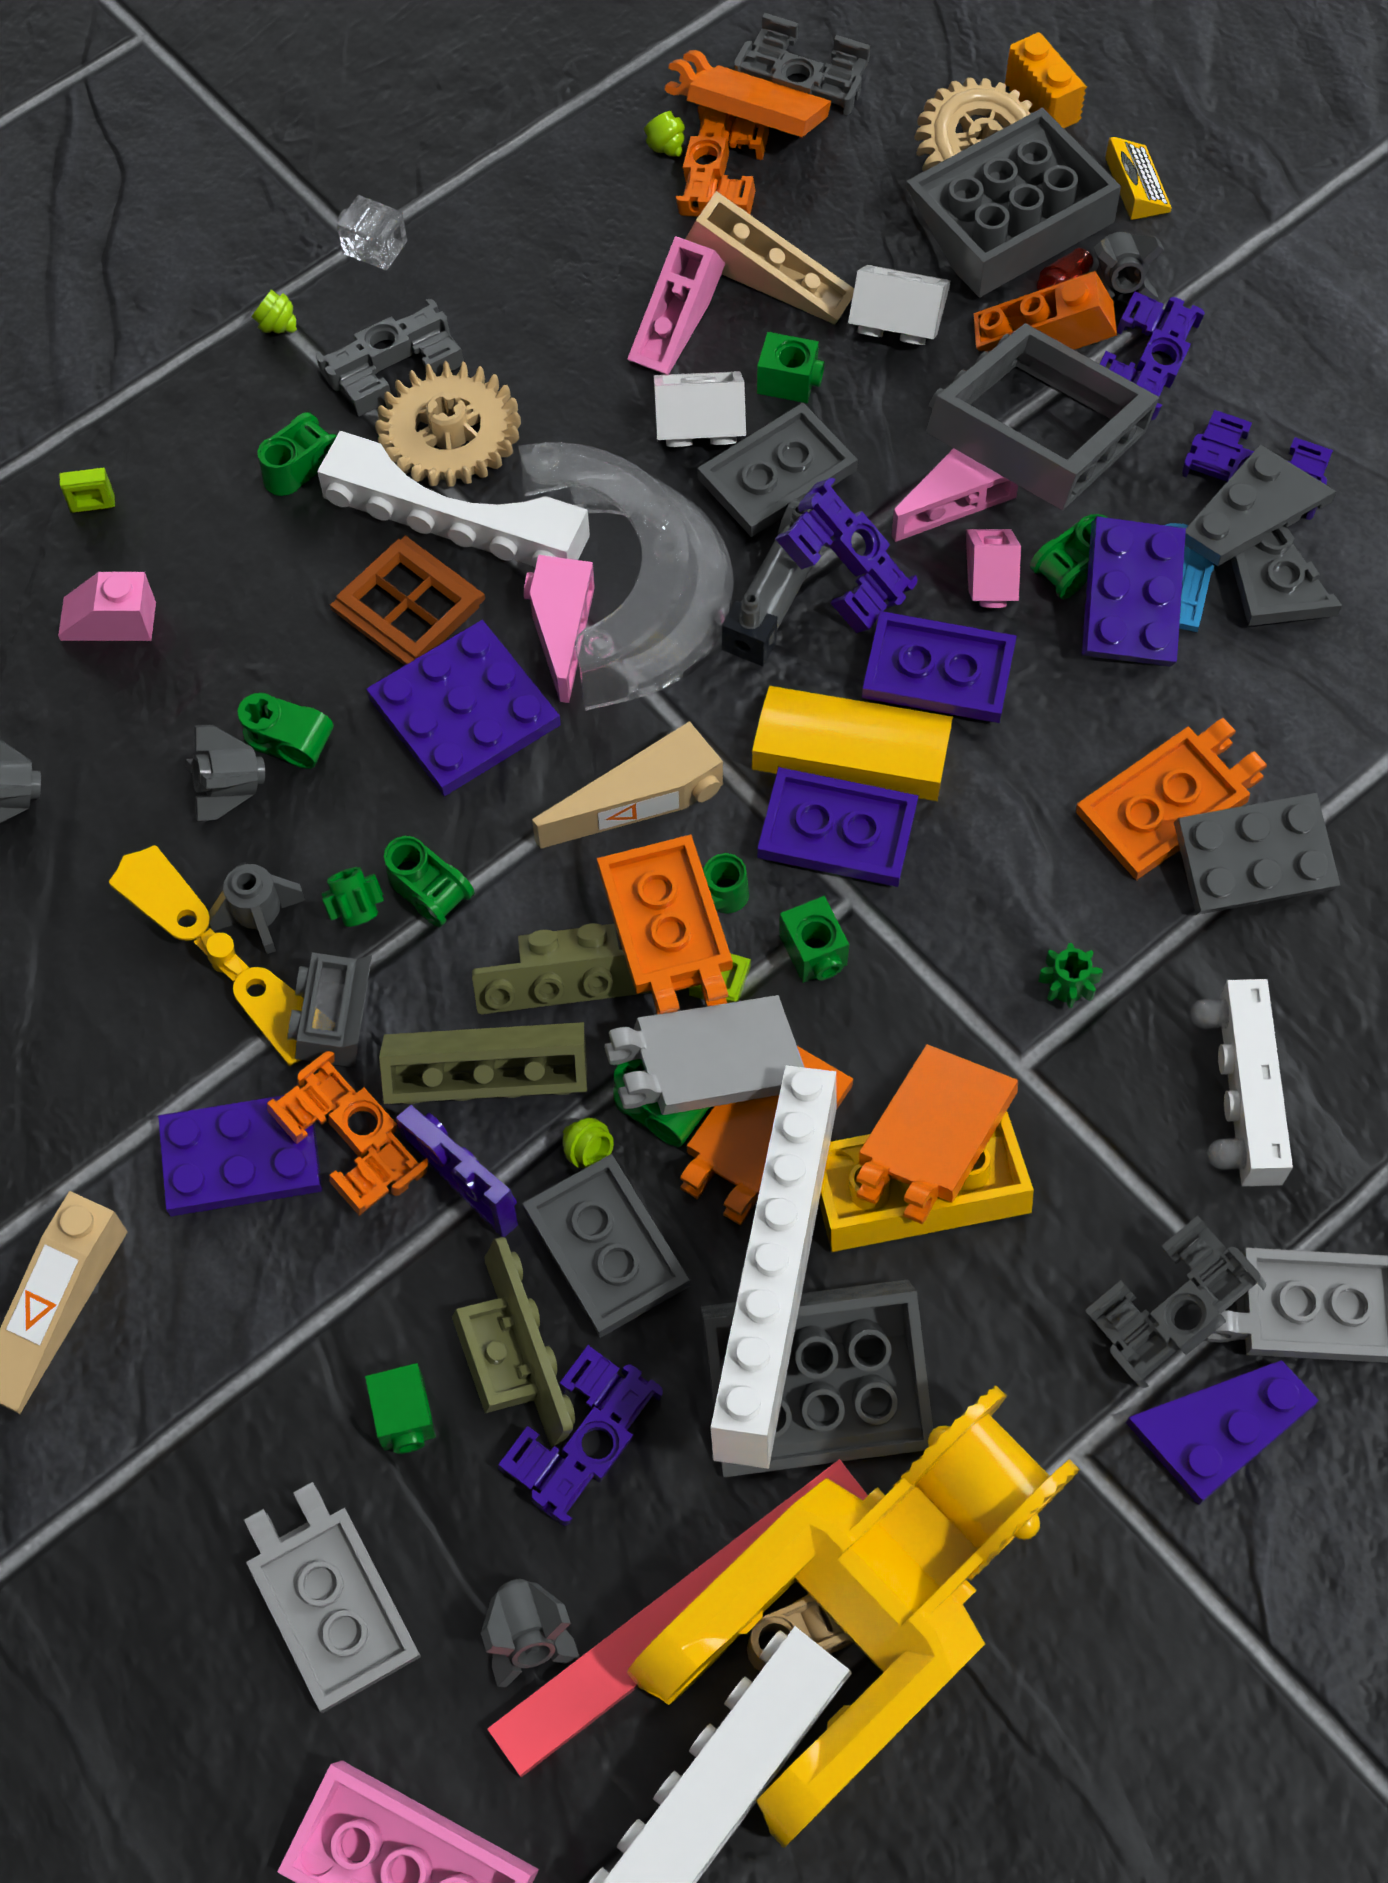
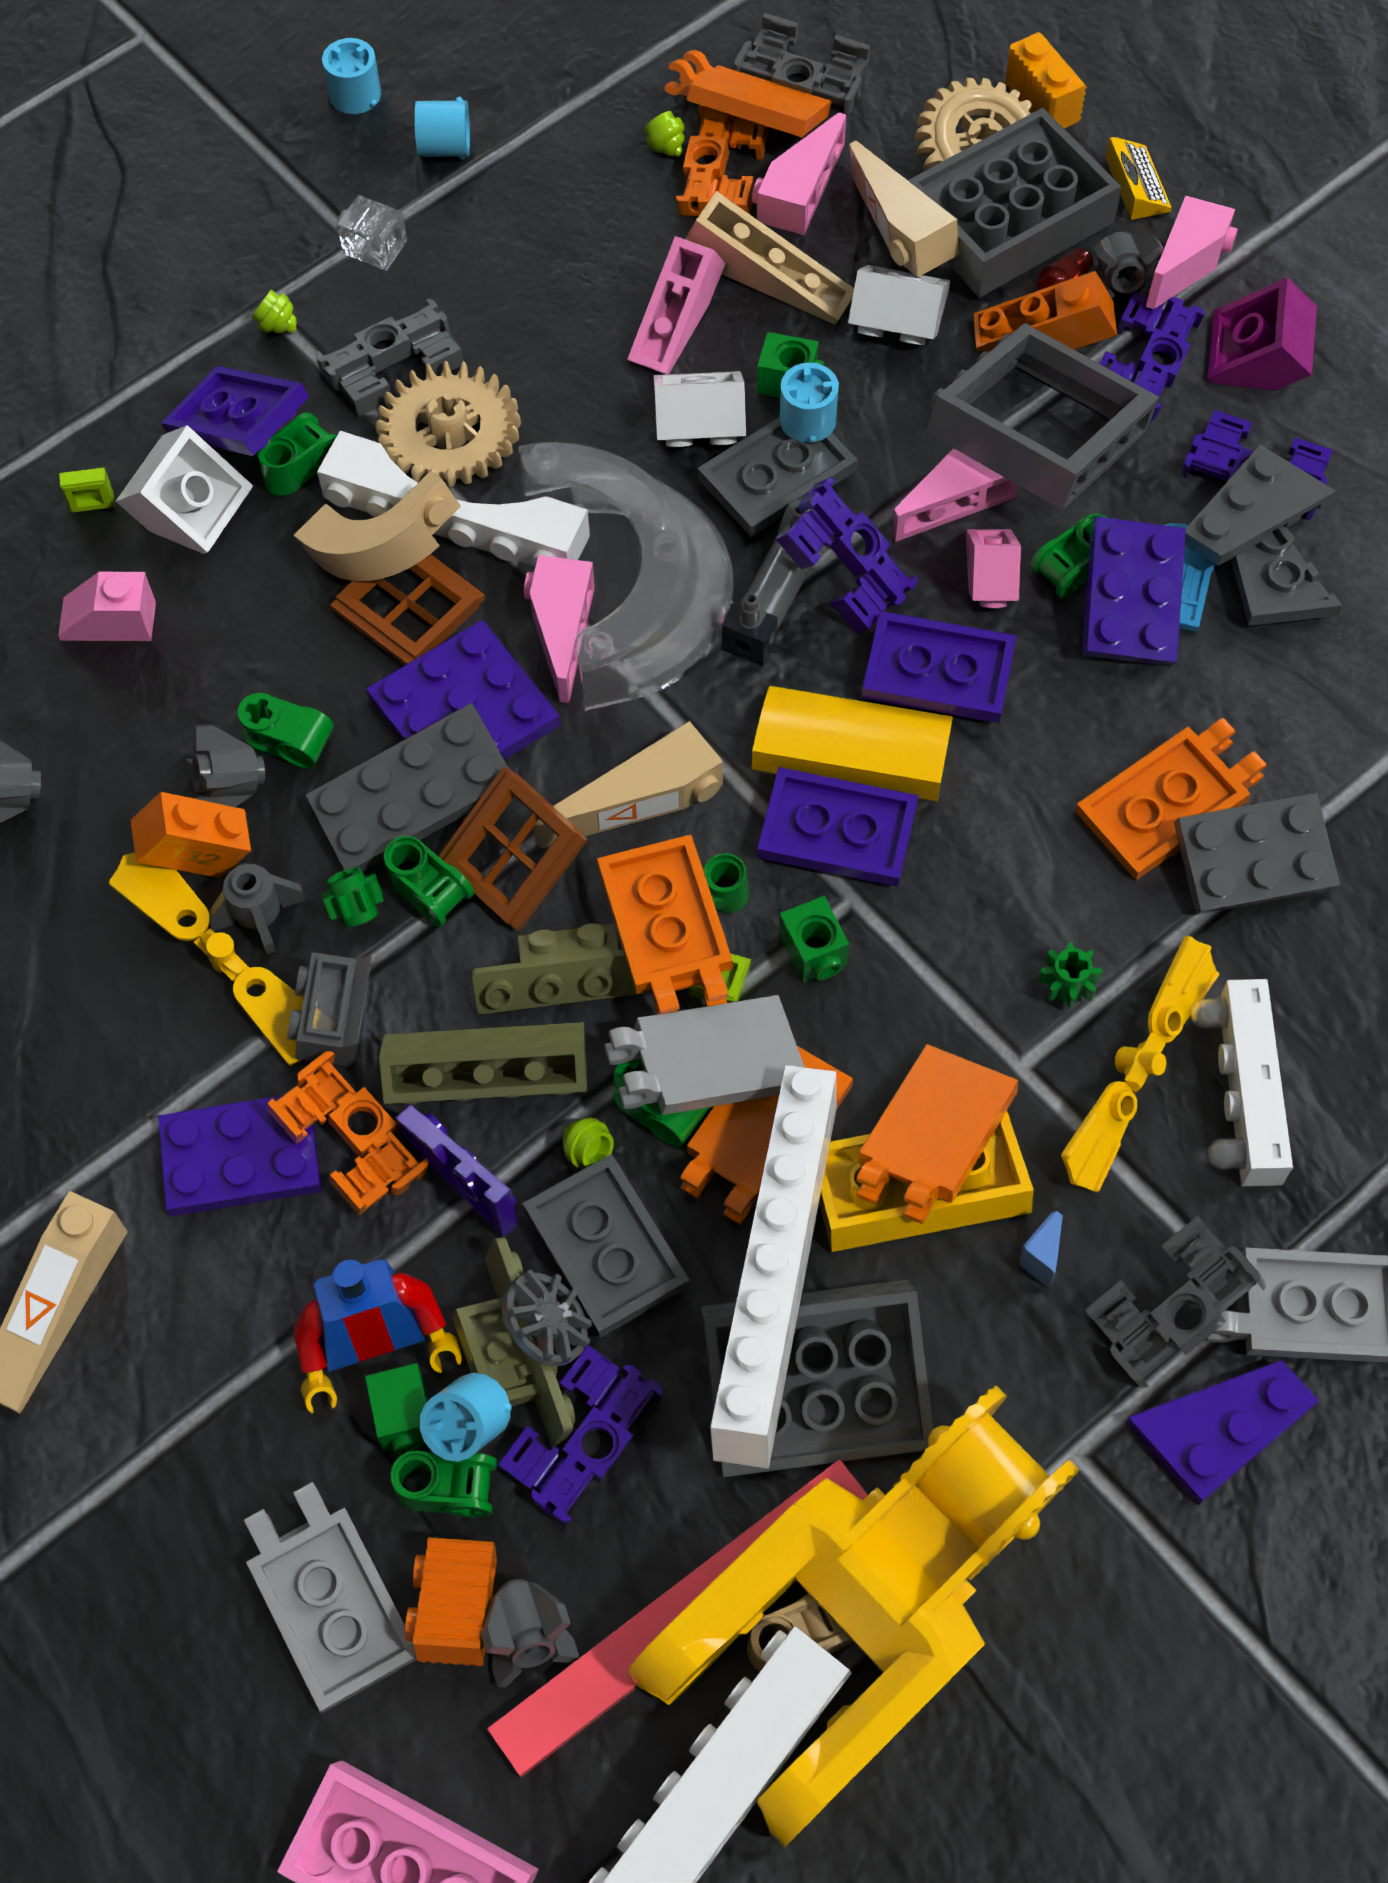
none -> white slope [115,425,253,554]
none -> orange brick [131,792,251,878]
none -> dark purple plate [161,366,309,456]
none -> tan arch [294,471,461,581]
none -> torso [294,1259,461,1413]
none -> dark grey plate [306,703,508,872]
none -> medium azure piece [322,38,381,114]
none -> green piece [390,1450,497,1518]
none -> orange brick [405,1537,497,1667]
none -> medium azure piece [415,97,470,160]
none -> medium azure piece [420,1373,512,1462]
none -> dark orange piece [438,767,588,930]
none -> dark grey wheel [502,1270,592,1366]
none -> bright pink slope [752,112,846,235]
none -> medium azure piece [780,363,839,443]
none -> tan slope [849,141,959,277]
none -> medium blue slope [1019,1211,1063,1287]
none -> yellow piece [1061,936,1219,1192]
none -> bright pink slope [1146,196,1238,309]
none -> magenta slope [1207,277,1317,391]

